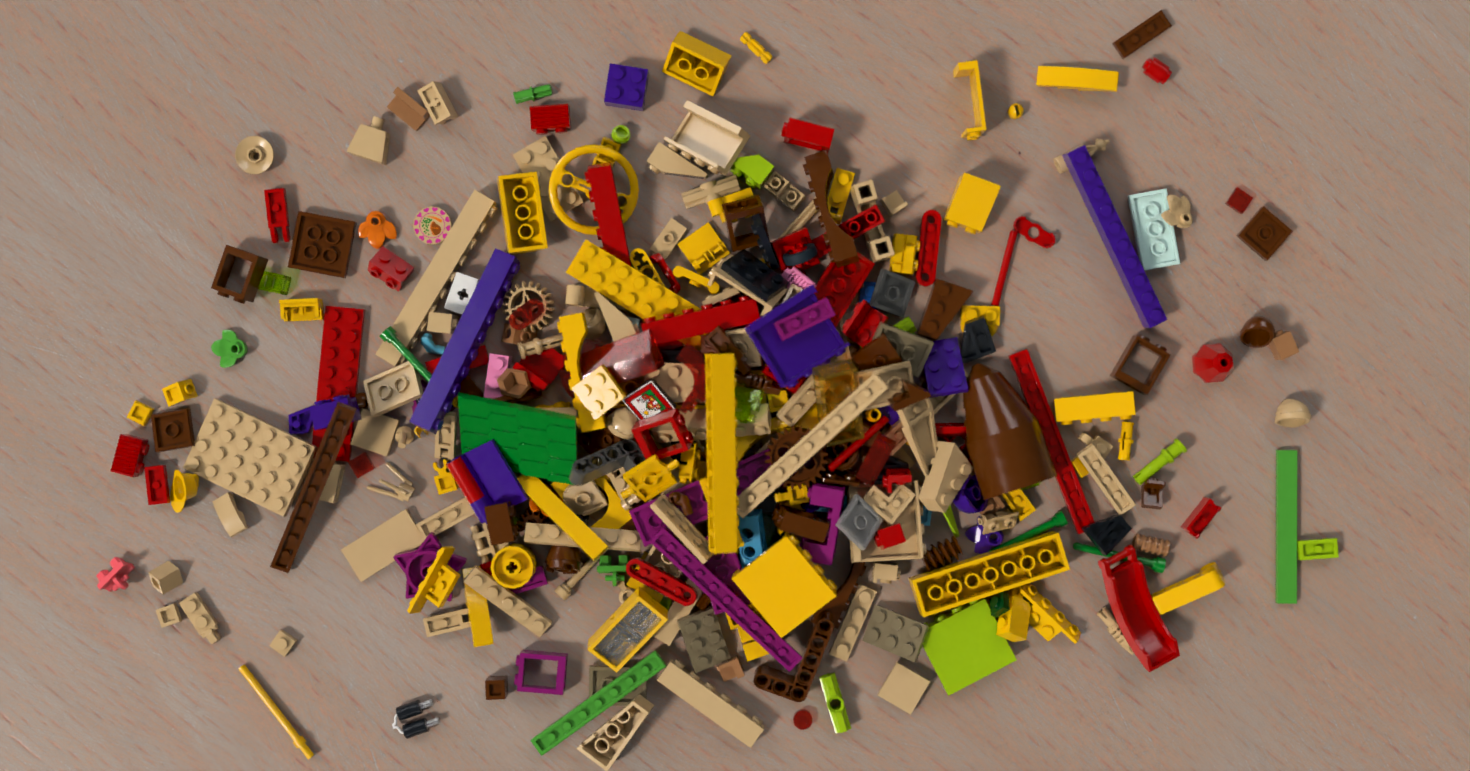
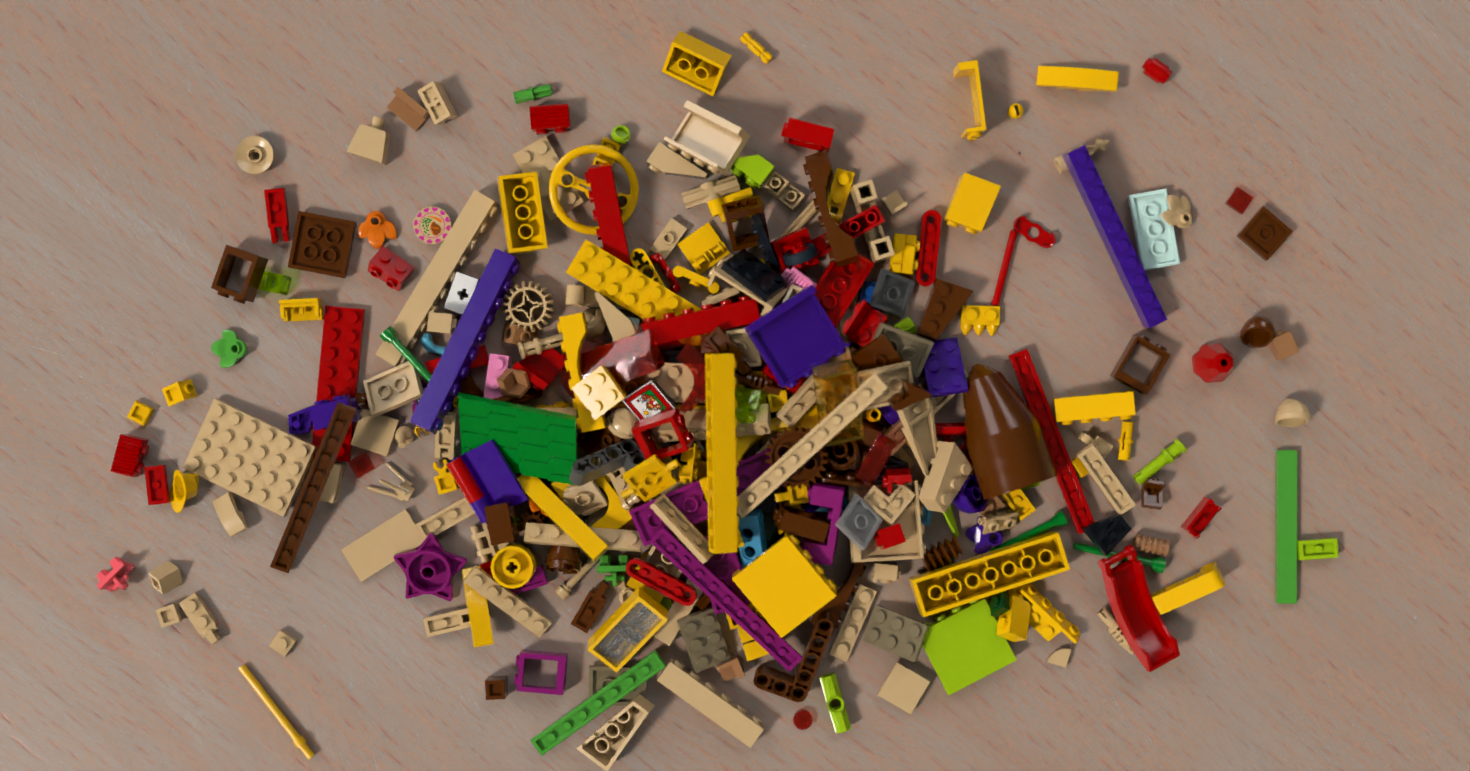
reddish brown plate [151,408,195,453] -> none
black piece [392,699,440,739] -> none
yellow bracket [407,546,460,614] -> none
clear red plate [509,299,545,330] -> none
dark purple brick [604,63,649,111] -> none
reddish brown arm [668,492,693,516] -> none
magenta plate [774,297,835,341] -> none
red bar [827,416,889,472] -> none
black wing [960,316,996,364] -> none
reddish brown tile [1112,10,1172,59] -> none
none -> reddish brown hinge [571,580,609,633]
none -> tan tile [1047,648,1071,668]

